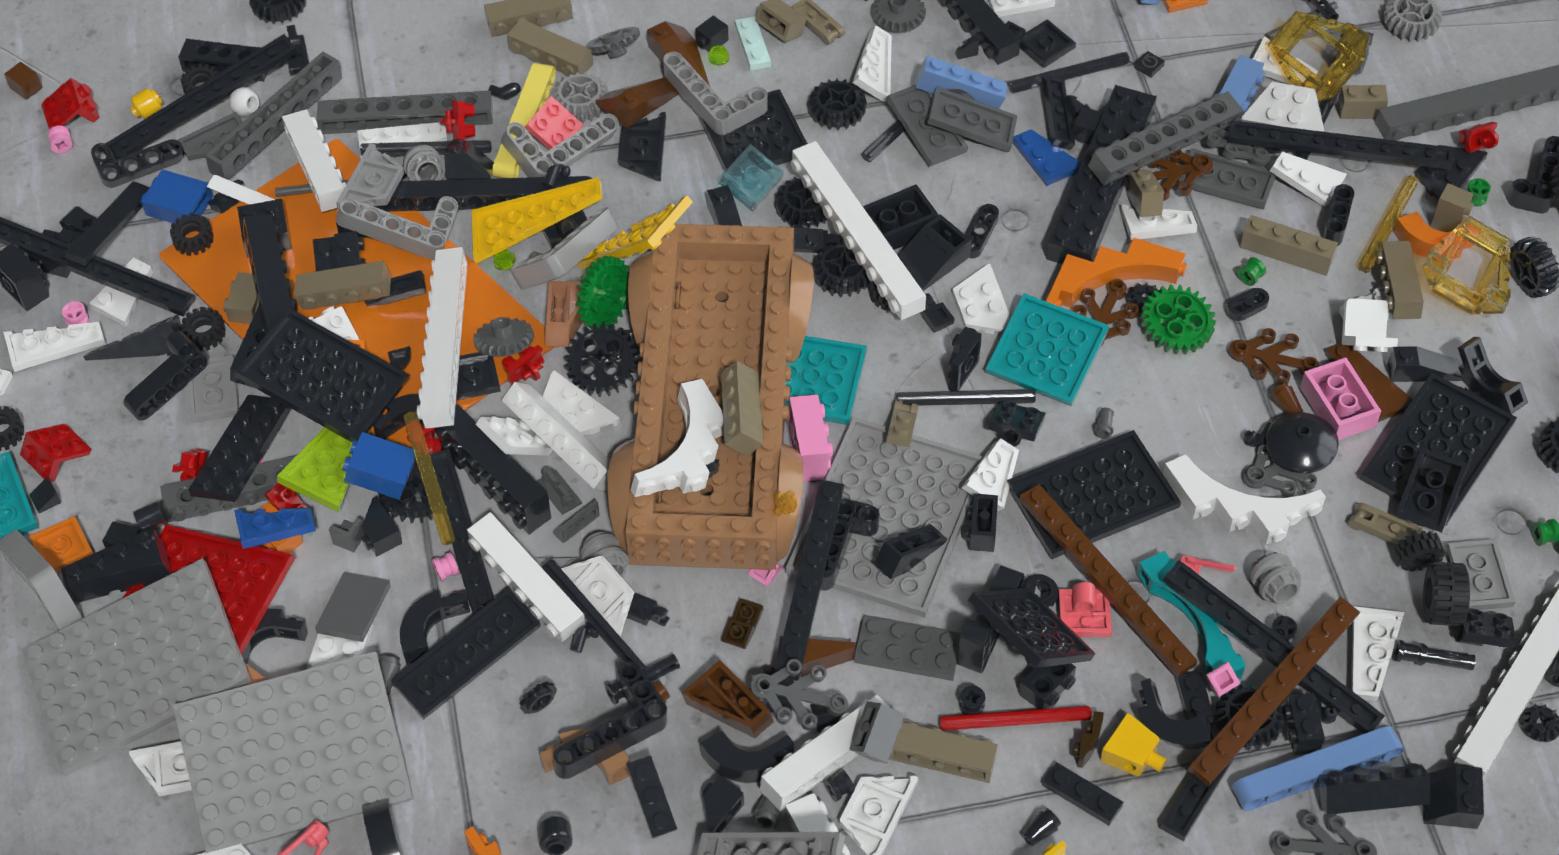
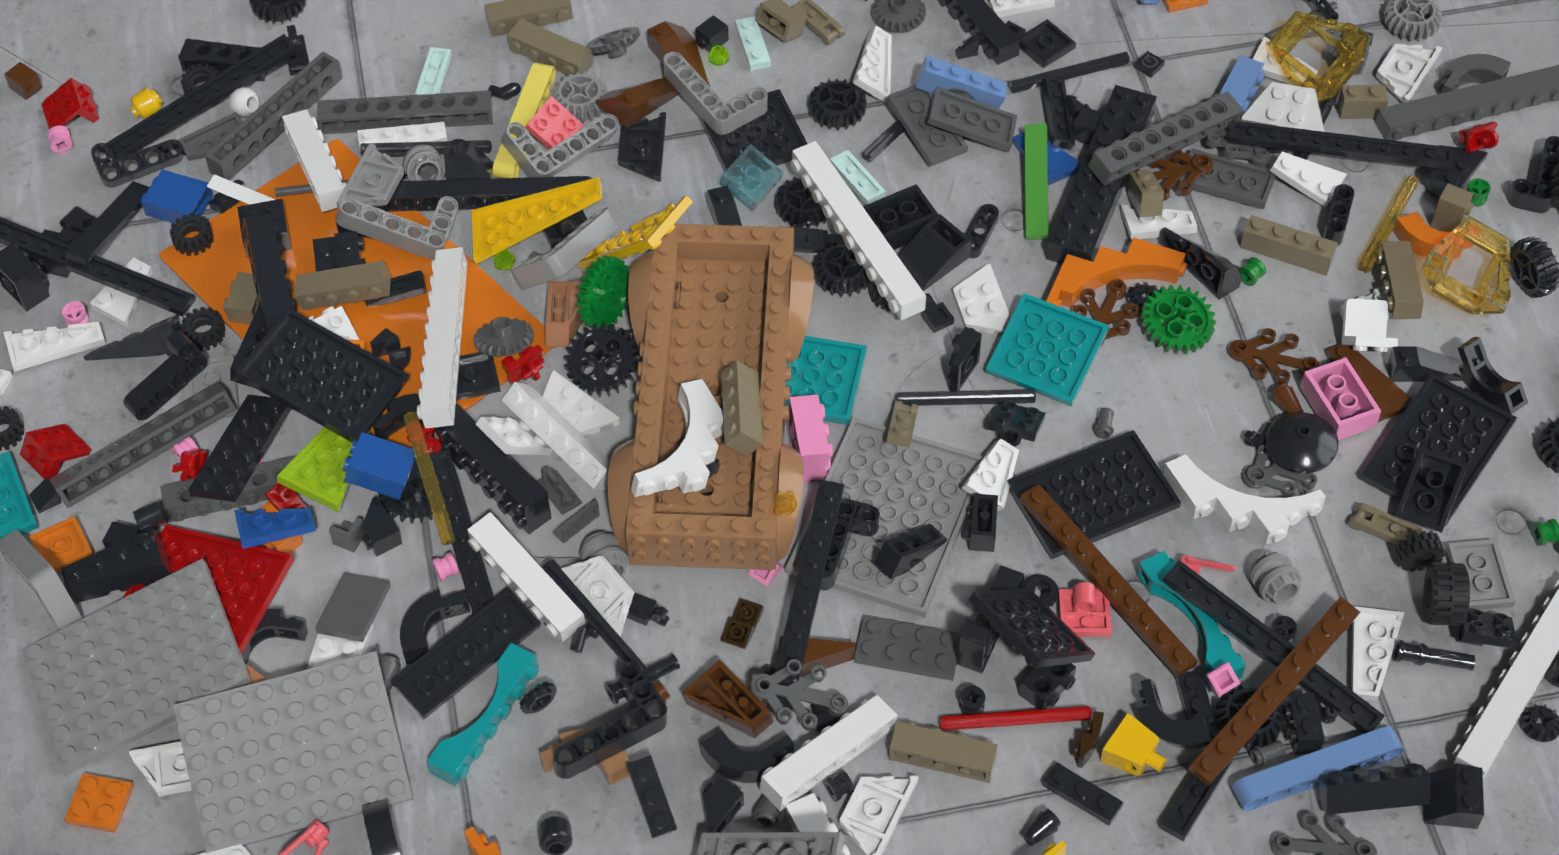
red hips [439,100,475,140] -> none
black arm [542,164,571,189] -> none
brick [849,701,905,763] -> none
black plate [1227,288,1270,321] -> none
none -> dark grey brick [49,381,236,508]
none -> orange plate [64,773,134,833]
none -> bright pink wheel [170,437,198,461]
none -> black slope [370,328,401,357]
none -> light aqua plate [415,47,452,95]
none -> teal arch [426,643,539,786]
none -> light aqua plate [830,150,886,205]
none -> bright green tile [1025,123,1049,240]
none -> black wedge [1159,227,1243,300]
none -> dark grey pin [1250,740,1285,766]
none -> white wing [1376,44,1442,103]
none -> dark grey arch [1439,54,1511,93]

